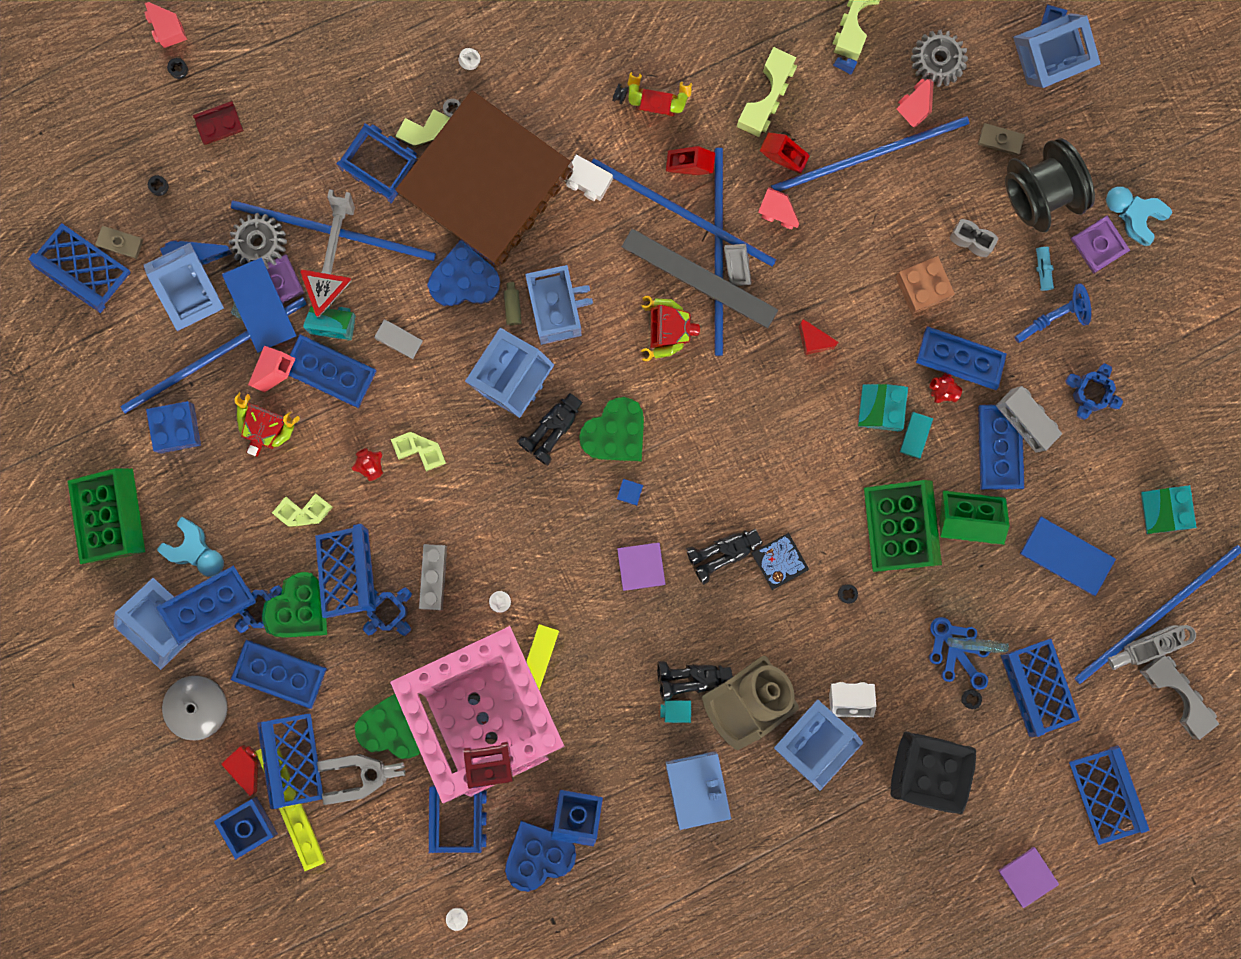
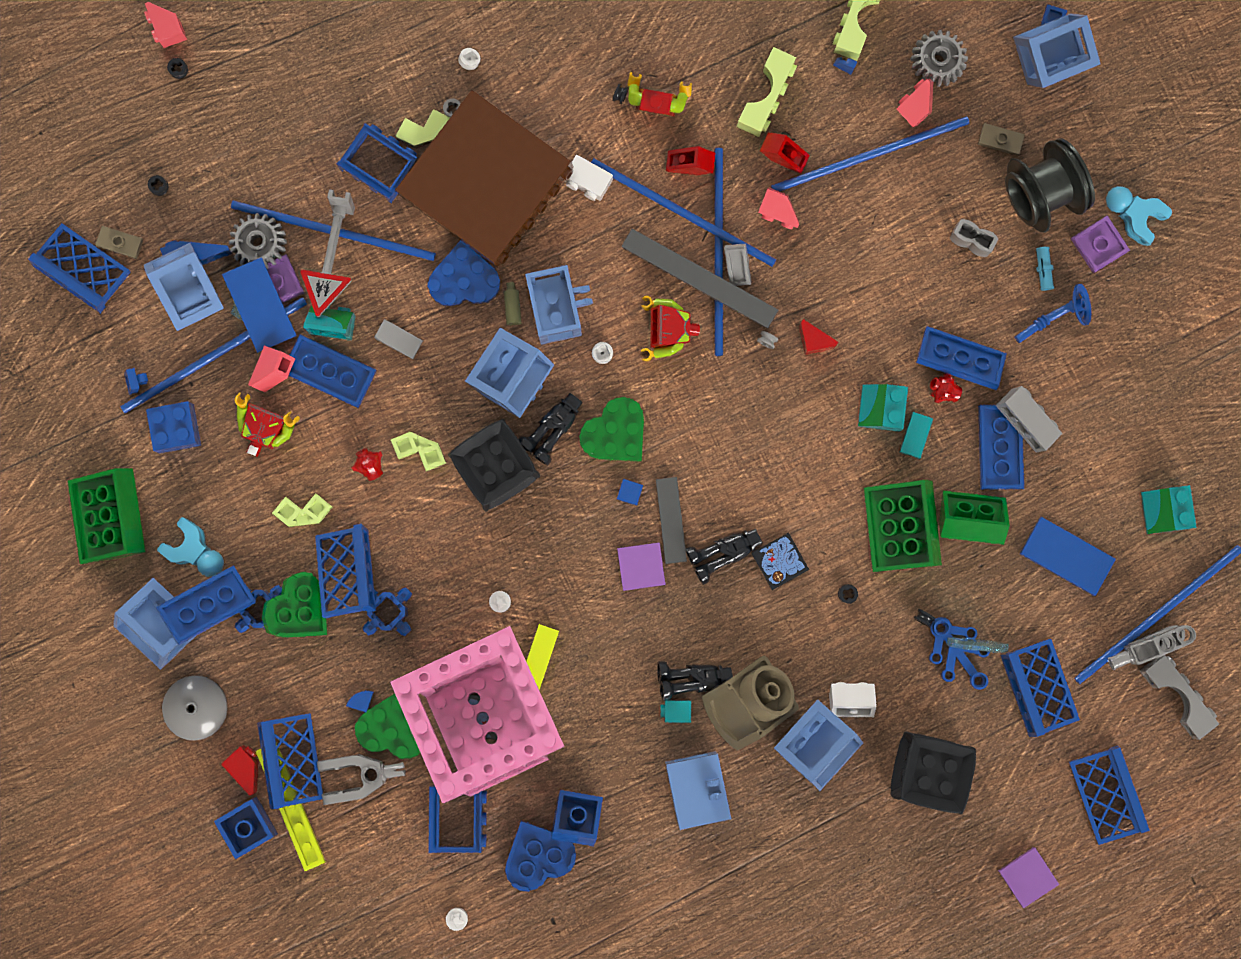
dark red plate [193,101,244,145] -> none
blue tile [231,639,327,709] -> none
light grey brick [419,544,447,610] -> none
dark red plate [463,742,513,789] -> none
nougat brick [896,256,955,315] -> none
black bush [961,689,982,709] -> none
blue piece [1065,363,1123,420] -> none
none -> blue tile [124,368,148,395]
none -> blue tile [346,691,374,712]
none -> black piece [448,419,540,512]
none -> white tile [592,342,613,364]
none -> dark grey tile [656,477,687,564]
none -> light grey bush [757,331,778,349]
none -> black bush [914,609,936,628]

